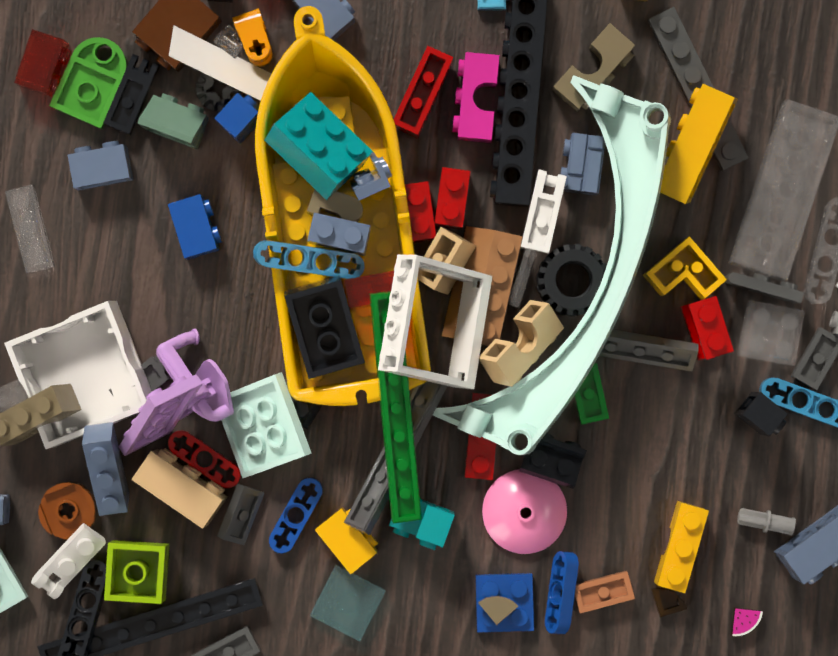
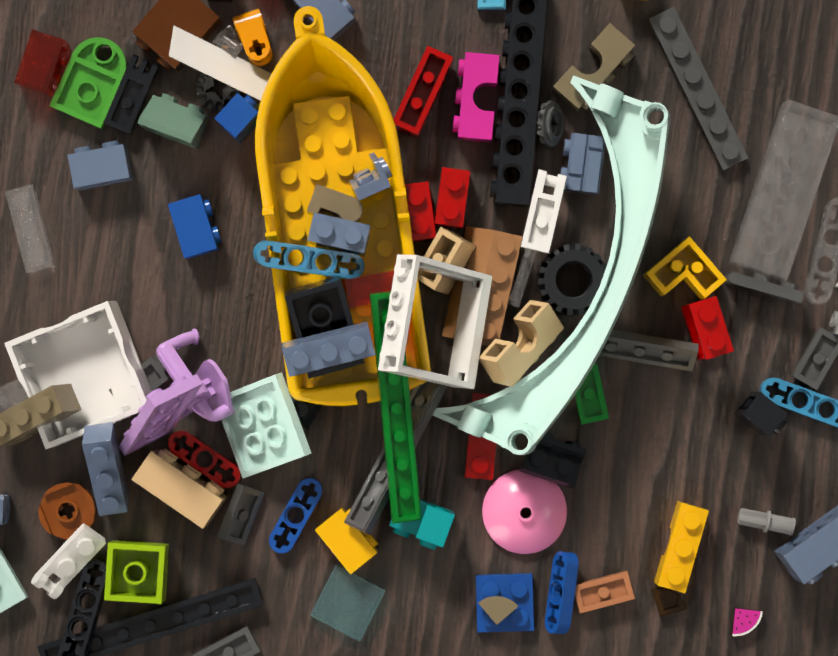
teal brick [264,92,373,200] -> none
yellow brick [660,84,738,204] -> none
clear plate [737,300,805,366] -> none
none -> sand blue brick [282,322,375,377]
none -> dark grey gear [536,101,564,147]

